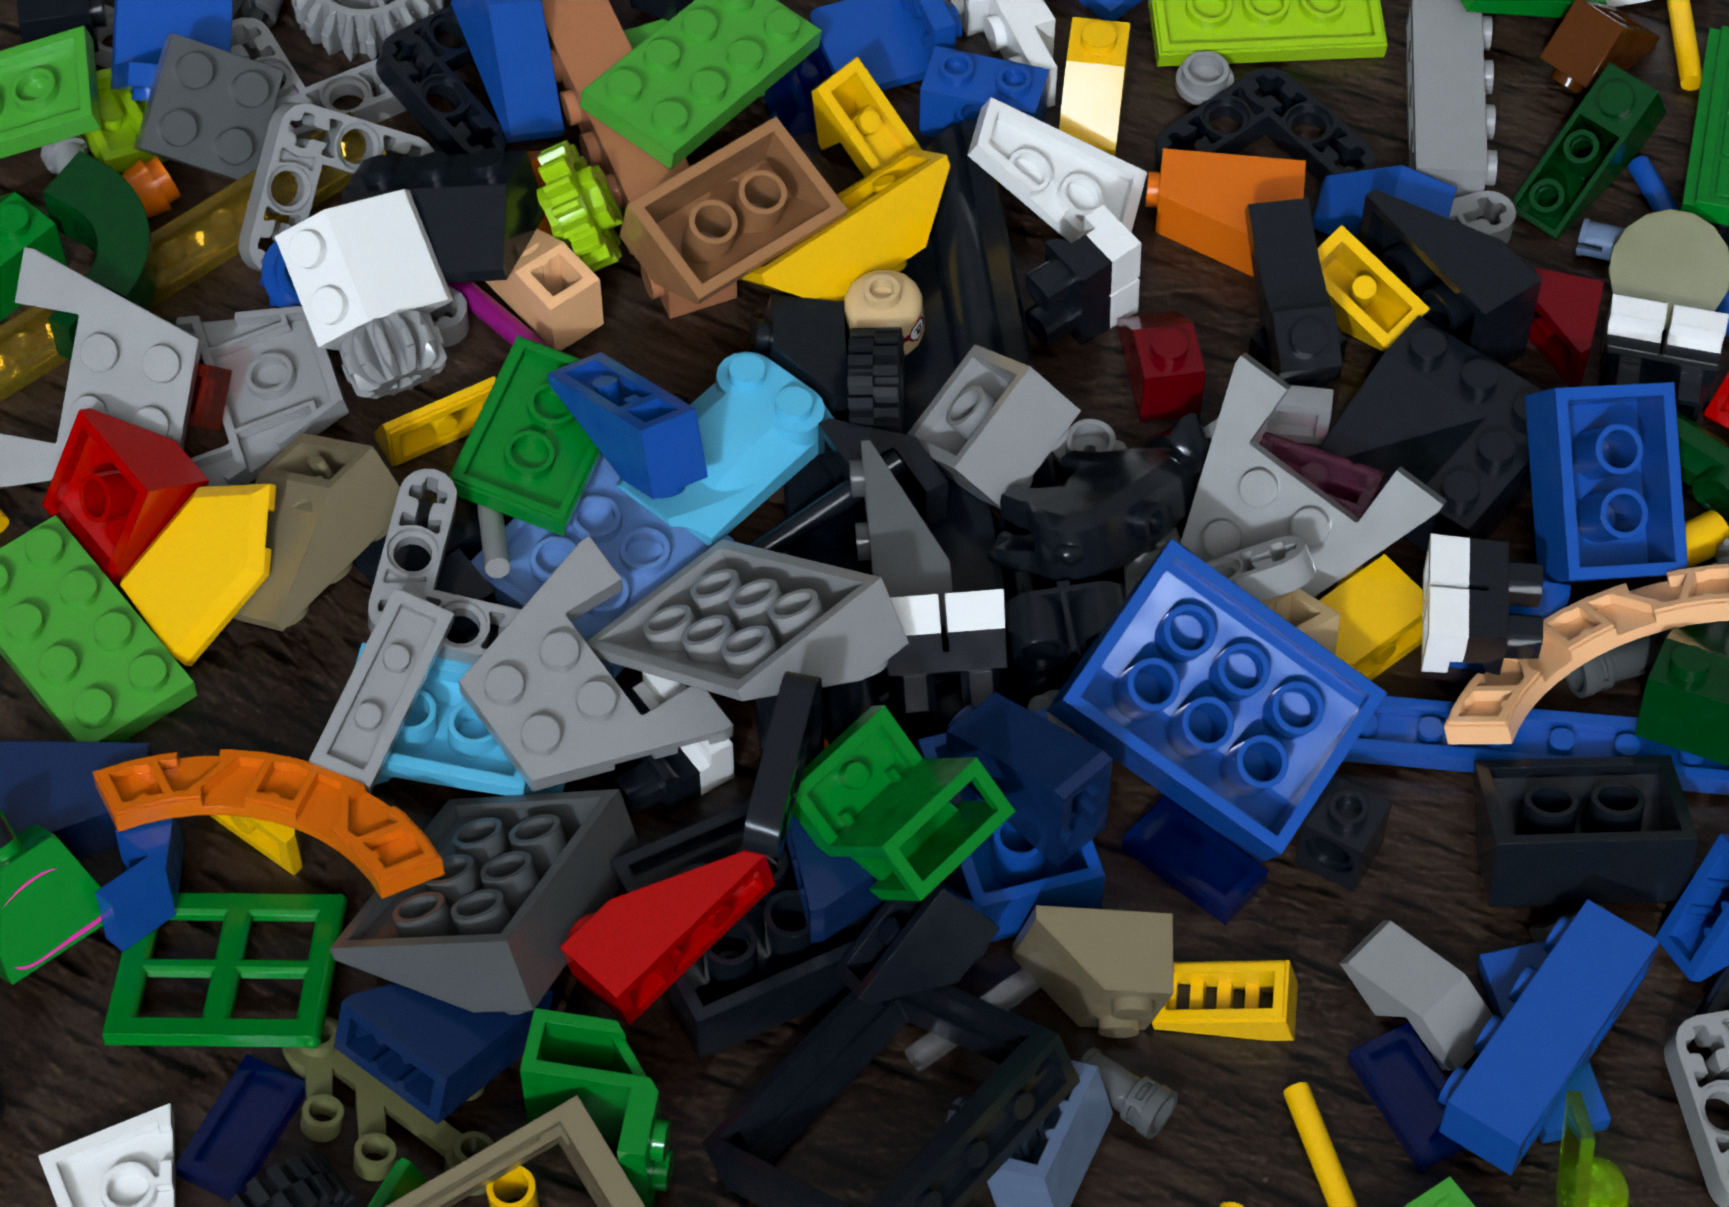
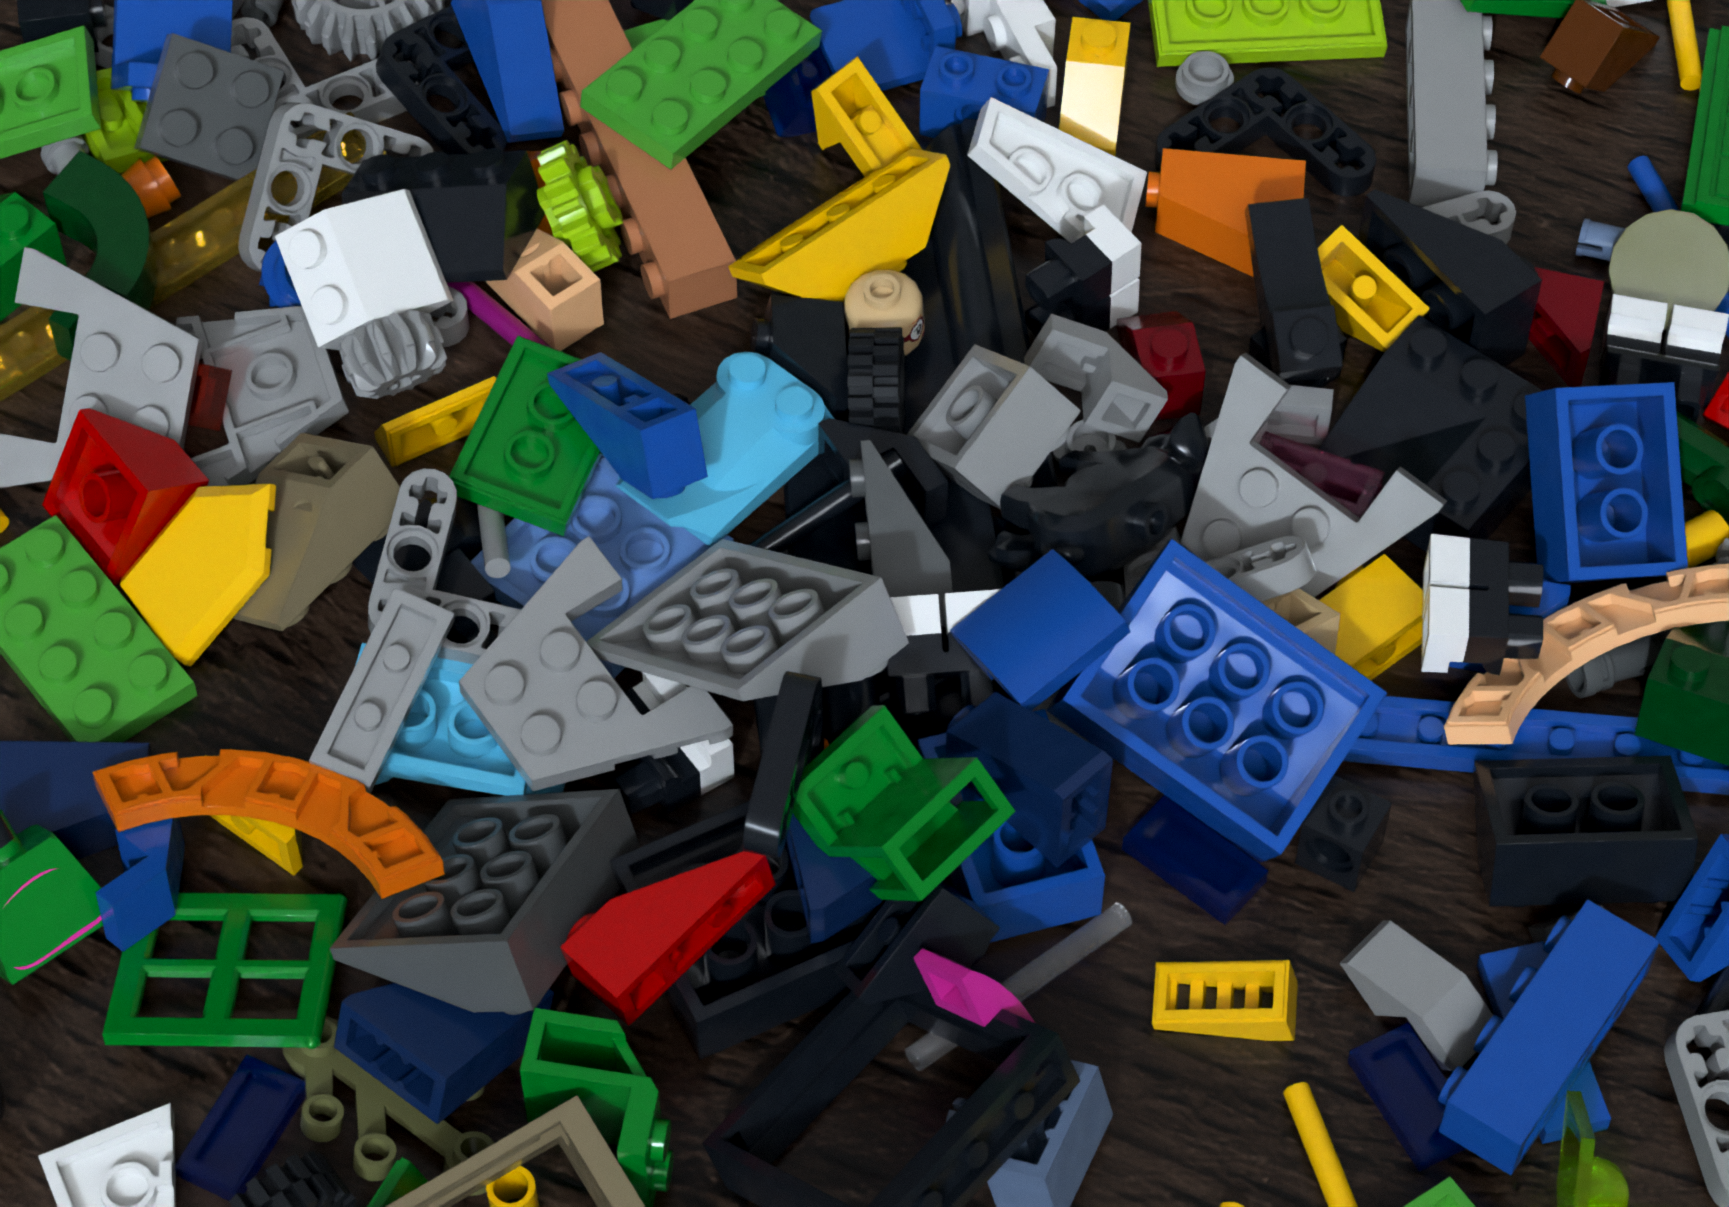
medium nougat slope [619,117,848,304] -> none
dark tan slope [1012,905,1174,1038] -> none
dark grey pin [1079,1046,1178,1139] -> none
blue slope [1312,165,1457,239] -> none
dark green slope [1512,62,1666,241] -> none
none -> dark pink slope [913,948,1035,1027]
none -> blue slope [950,549,1131,711]
none -> light grey slope [1024,314,1168,443]

